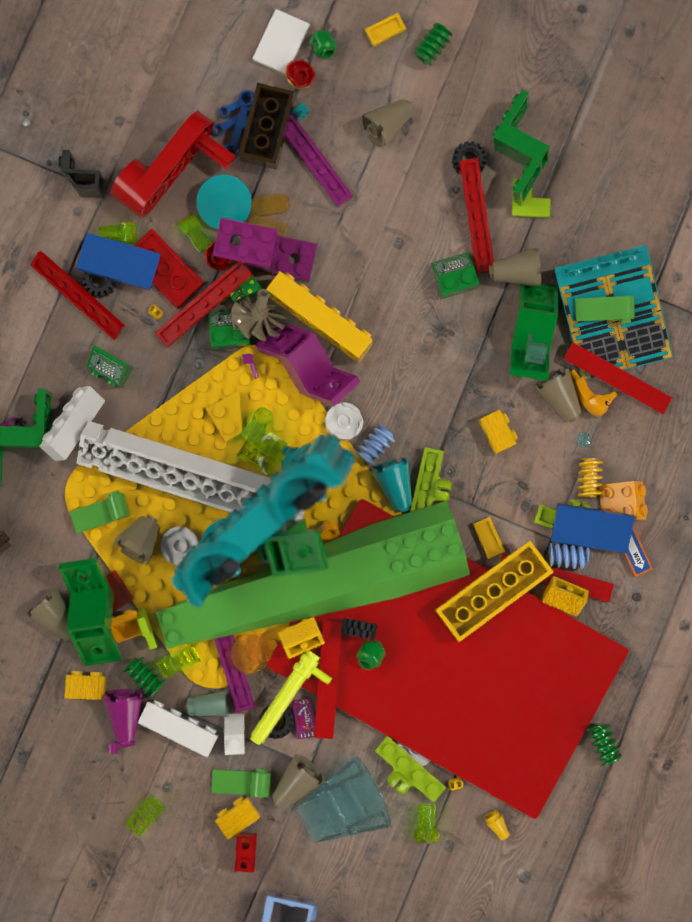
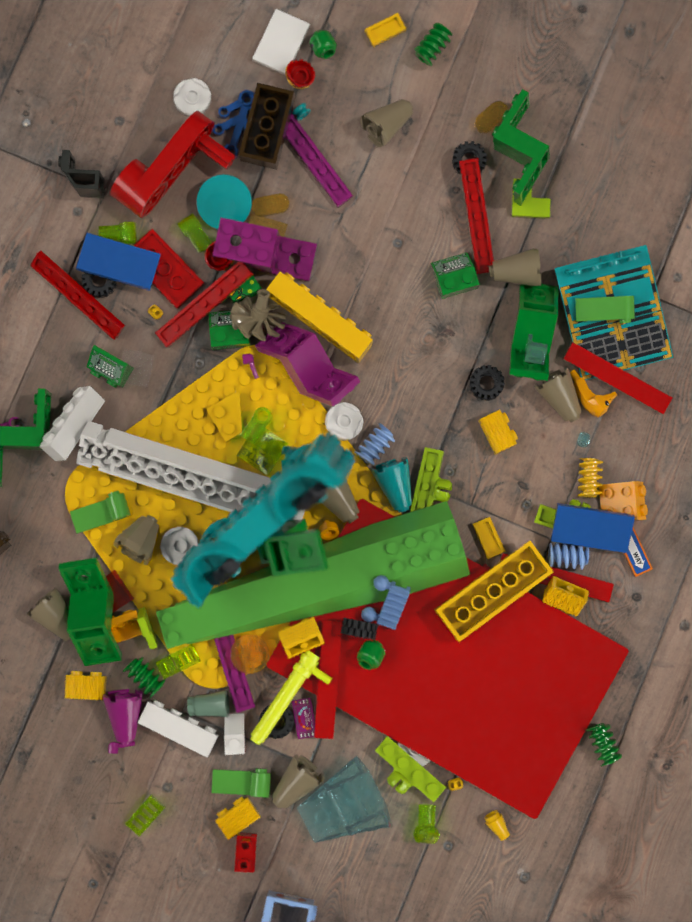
none -> white tile [174,78,211,116]
none -> dark tan cone [321,480,360,524]
none -> medium blue gear [361,575,411,630]
none -> black tyre [469,365,505,401]
none -> clear yellow tile [475,101,508,133]

